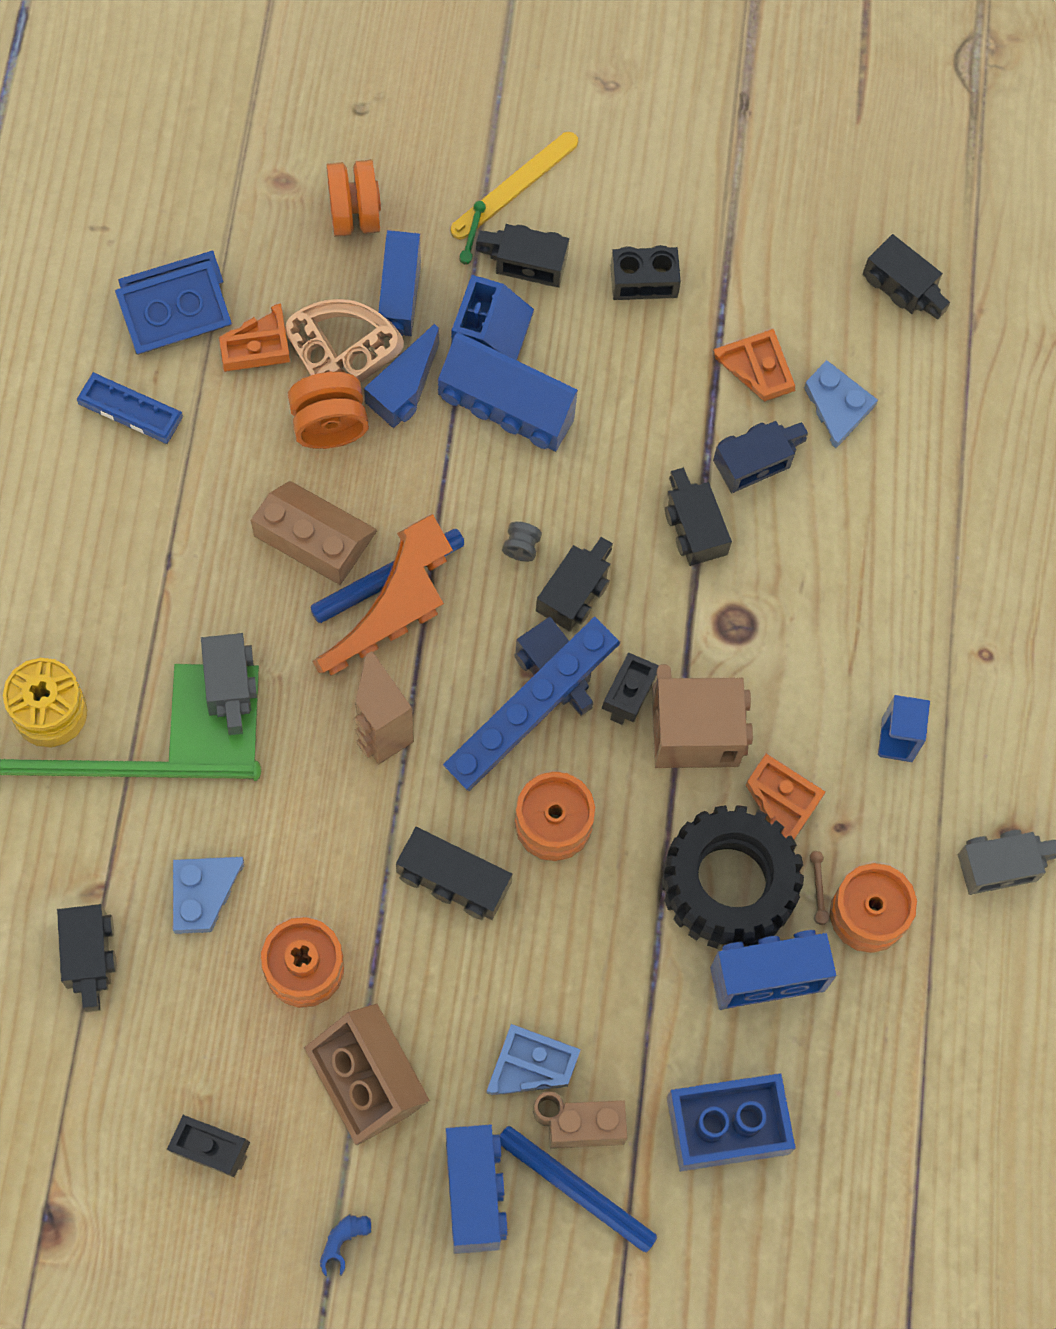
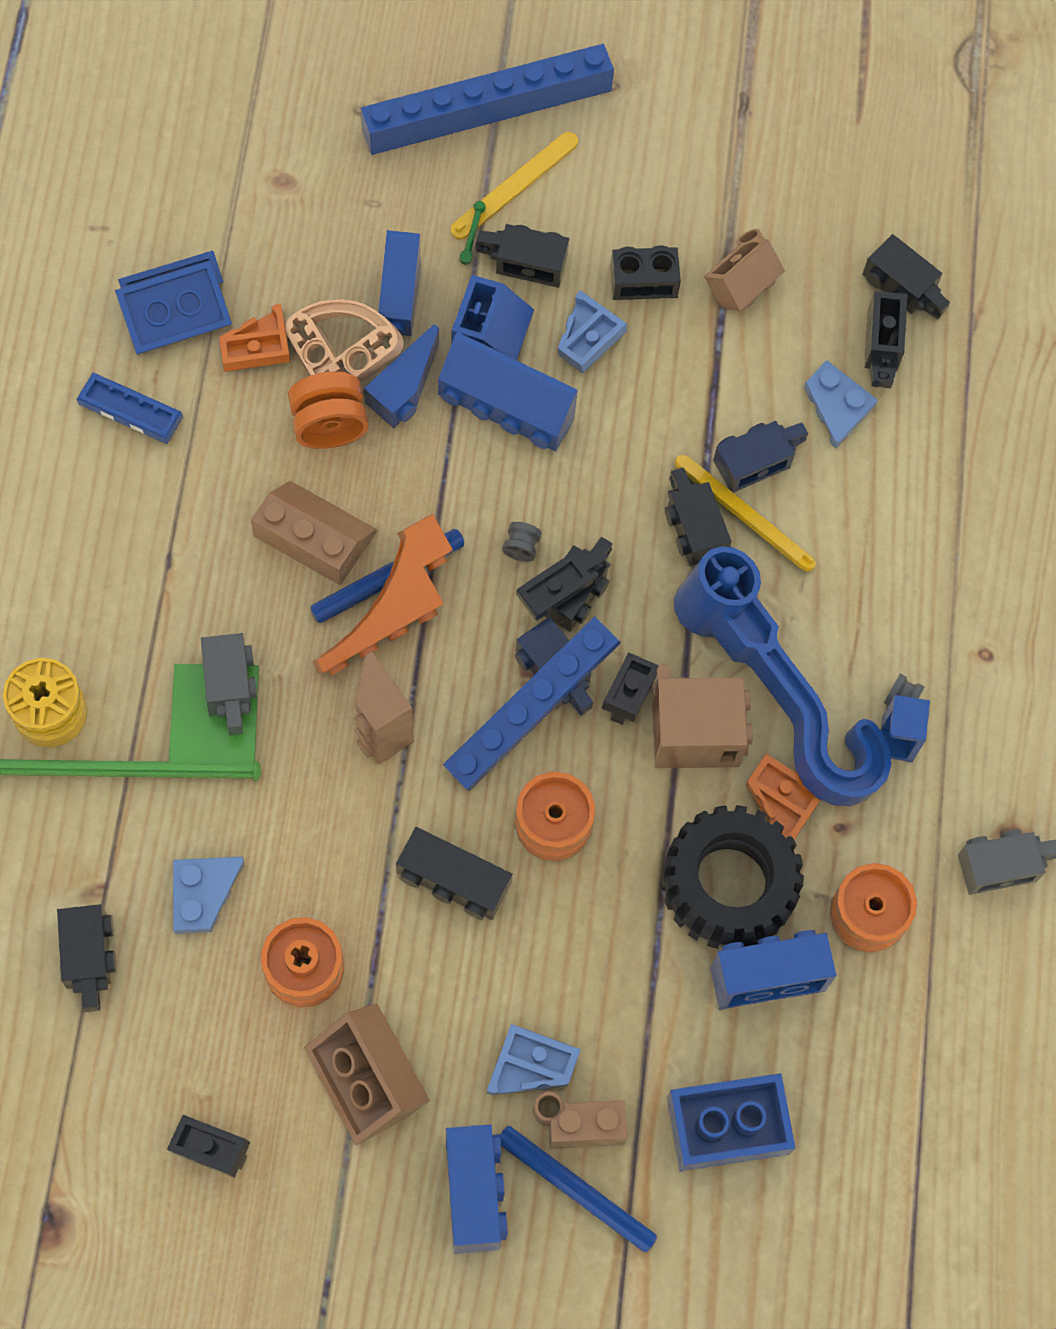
blue piece [320,1213,371,1276] -> none
orange wheel [326,159,381,237] -> none
orange wing [713,329,796,402] -> none
medium nougat hinge [810,851,830,925] -> none
none -> blue brick [361,43,614,155]
none -> black hinge [516,546,608,621]
none -> medium blue wing [558,290,627,373]
none -> yellow piece [674,455,816,572]
none -> blue piece [674,546,892,806]
none -> medium nougat hinge [704,229,785,311]
none -> black hinge [864,291,907,388]
none -> dark grey wheel [884,673,925,706]

